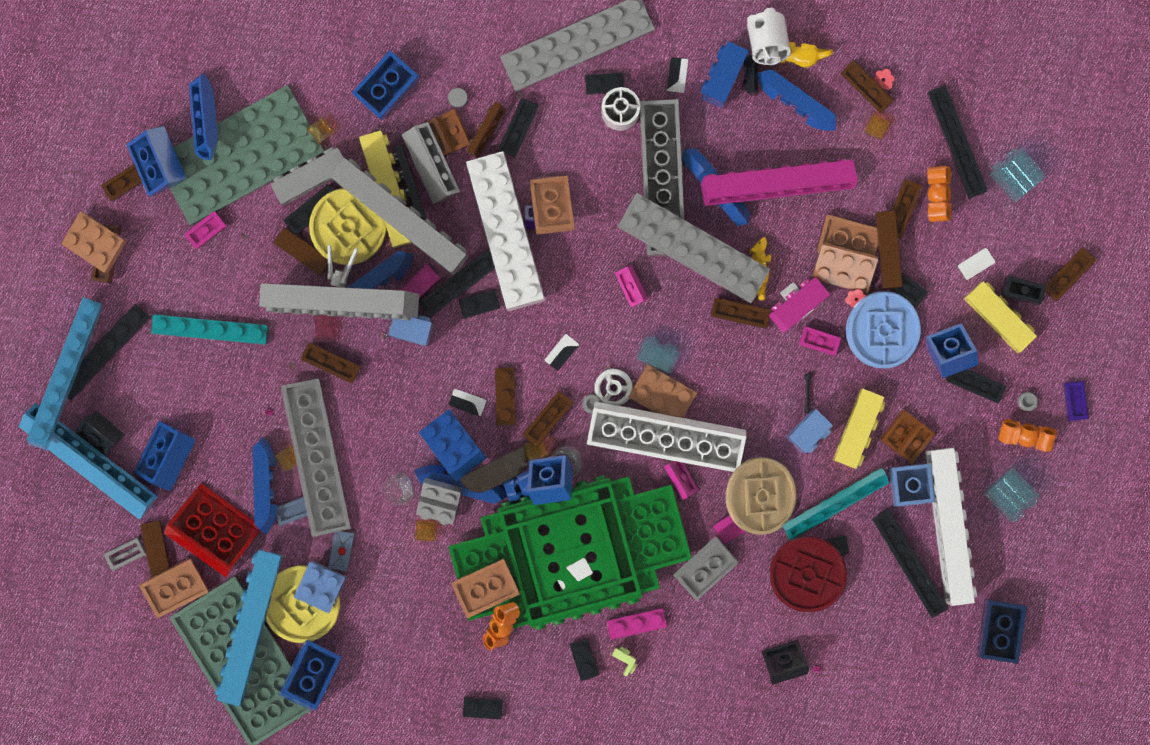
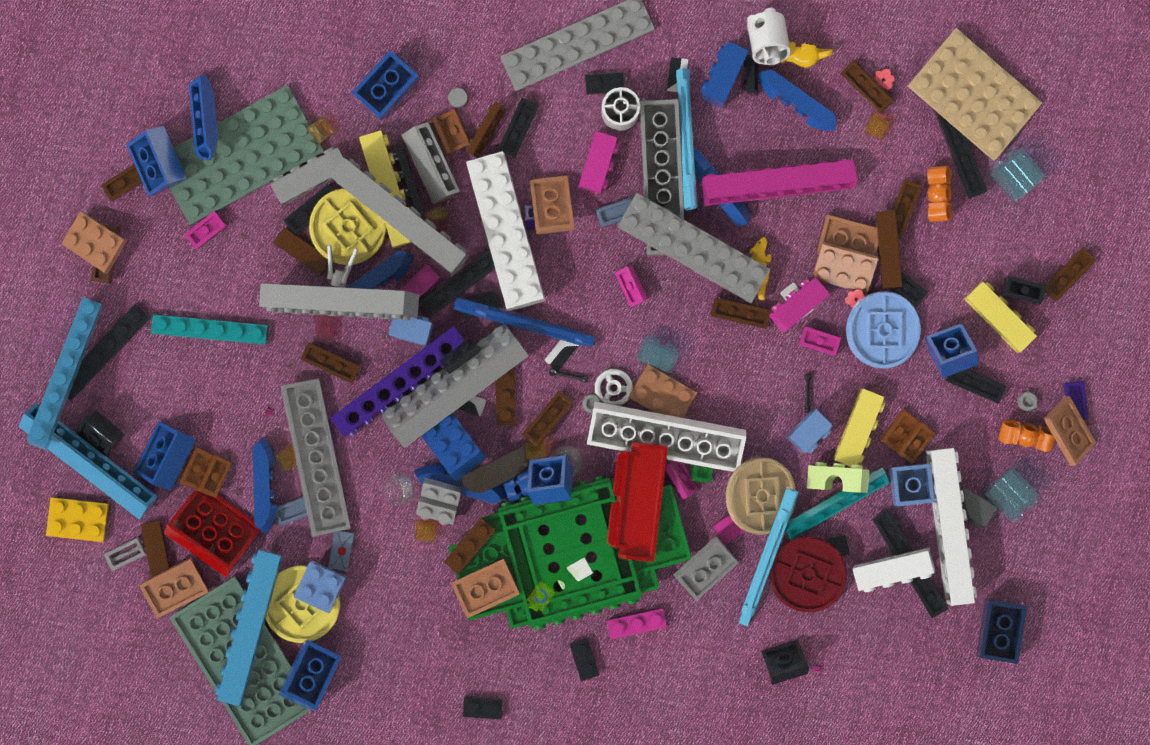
orange piece [483,602,520,650] -> none
yellowish green bracket [612,646,637,677] -> none
white sticker [958,248,995,280] -> none
none -> yellow plate [46,497,109,542]
none -> dark orange slope [178,447,232,498]
none -> dark purple brick [330,326,465,437]
none -> light grey brick [381,324,528,448]
none -> clear yellow plate [428,206,449,221]
none -> black plate [440,338,480,374]
none -> reddish brown plate [444,518,496,574]
none -> blue piece [453,297,595,348]
none -> clear neon green brick [527,580,556,612]
none -> black hinge [549,368,588,383]
none -> dark pink brick [579,131,620,194]
none -> sand blue tile [595,197,632,228]
none -> red slope [607,442,668,562]
none -> medium azure piece [676,68,698,210]
none -> green plate [691,464,713,483]
none -> medium azure piece [739,488,799,626]
none -> yellowish green arch [807,462,869,493]
none -> white brick [853,548,935,592]
none -> tan plate [907,28,1042,161]
none -> dark grey slope [960,487,997,528]
none -> nougat plate [1044,396,1096,466]

